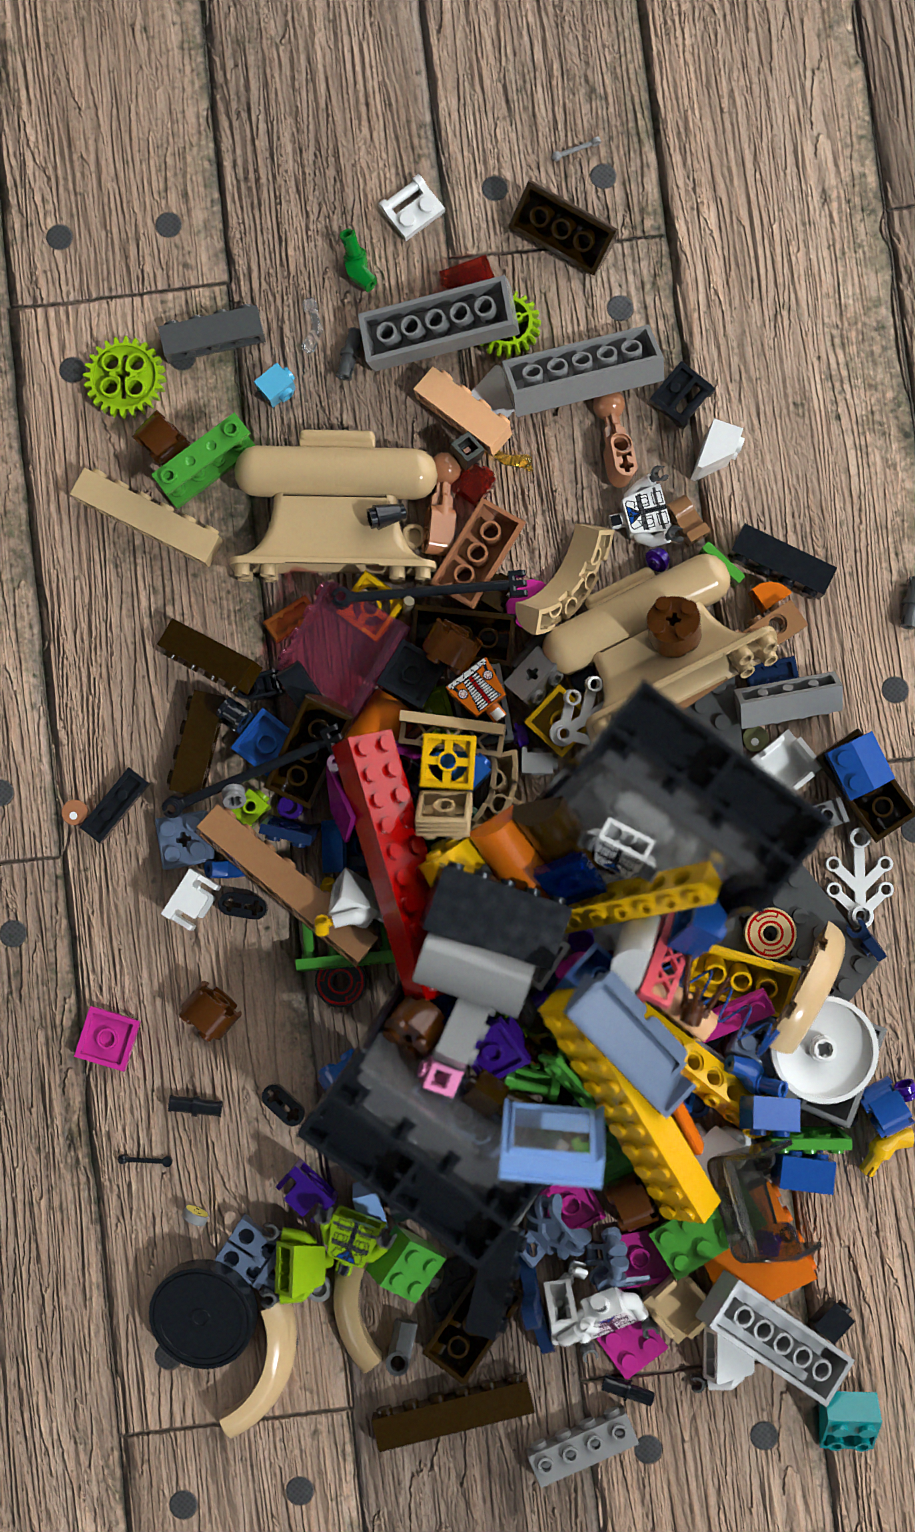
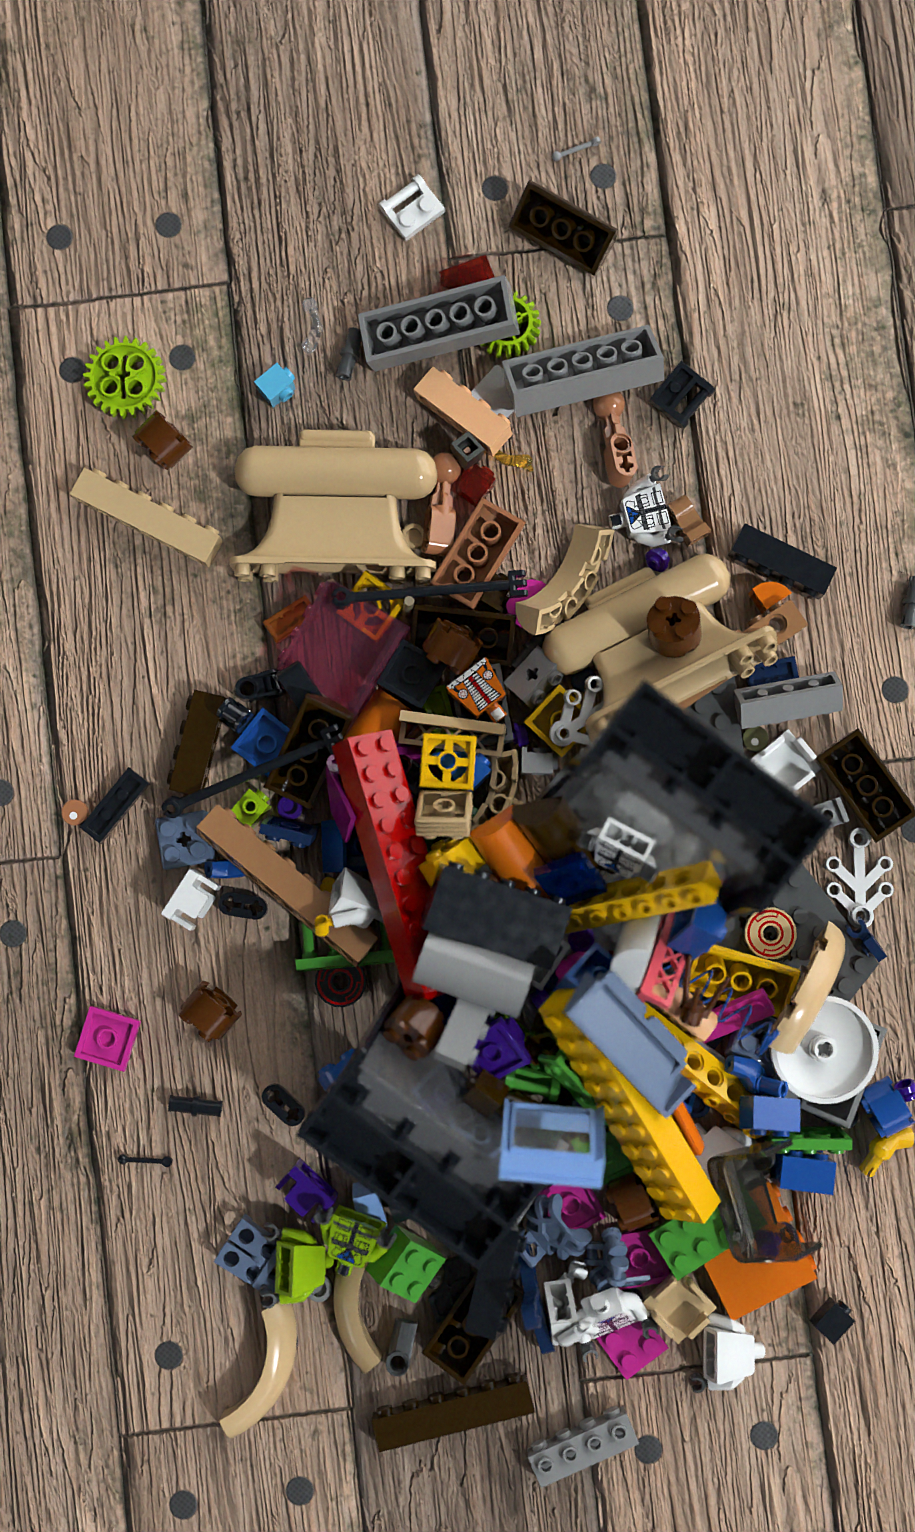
black brick [149,1259,258,1369] -> none
bright green fence [151,412,256,510] -> none
dark brown brick [157,618,263,695] -> none
dark grey brick [158,304,266,363] -> none
light grey tile [181,1204,209,1226] -> none
light grey bush [221,784,246,809] -> none
green arm [339,228,377,293] -> none
black cone [367,503,407,530] -> none
bright pink brick [417,1055,464,1098] -> none
black axle [601,1373,655,1406] -> none
white slope [690,419,745,481] -> none
light grey brick [695,1270,855,1407] -> none
bright green tile [698,542,745,588] -> none
teal slope [819,1391,883,1452] -> none
blue slope [824,731,895,801] -> none

